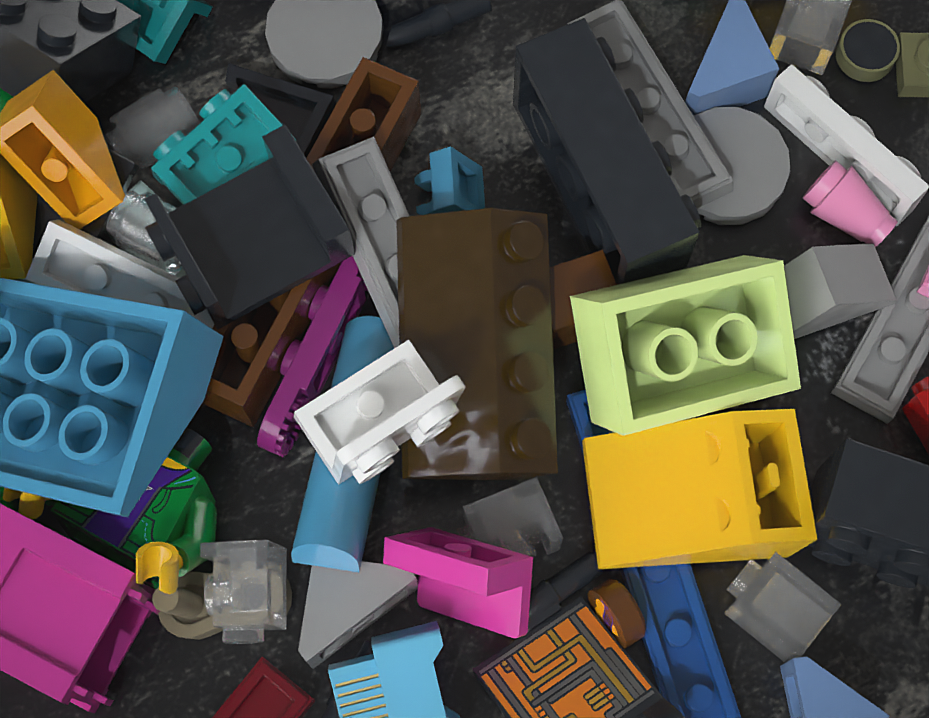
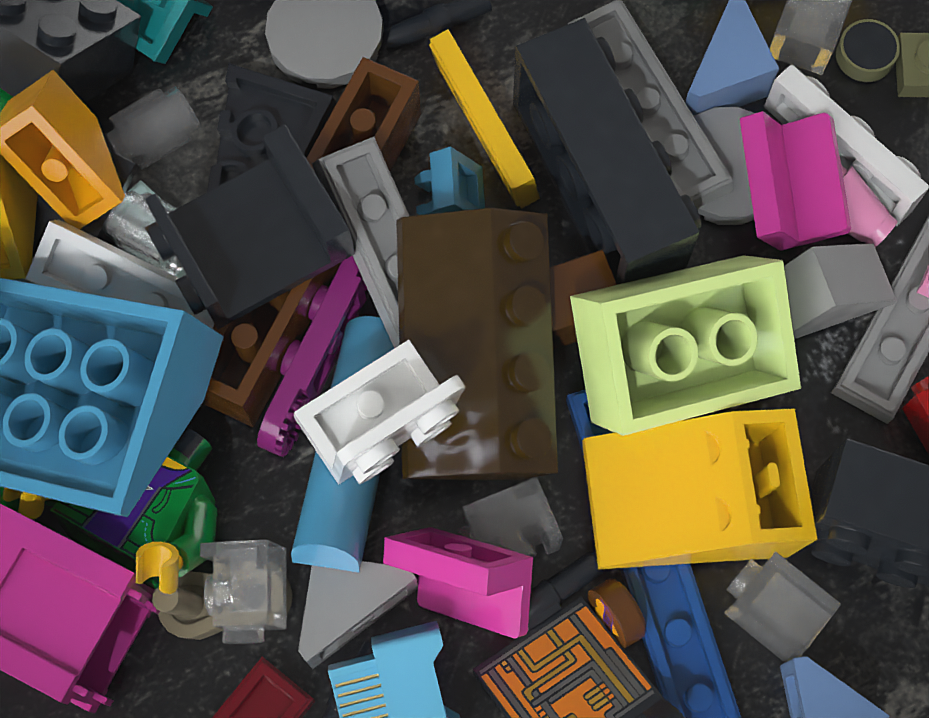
teal bracket [151,84,296,205] -> none
none -> yellow tile [429,29,540,209]
none -> dark pink panel [739,111,851,251]

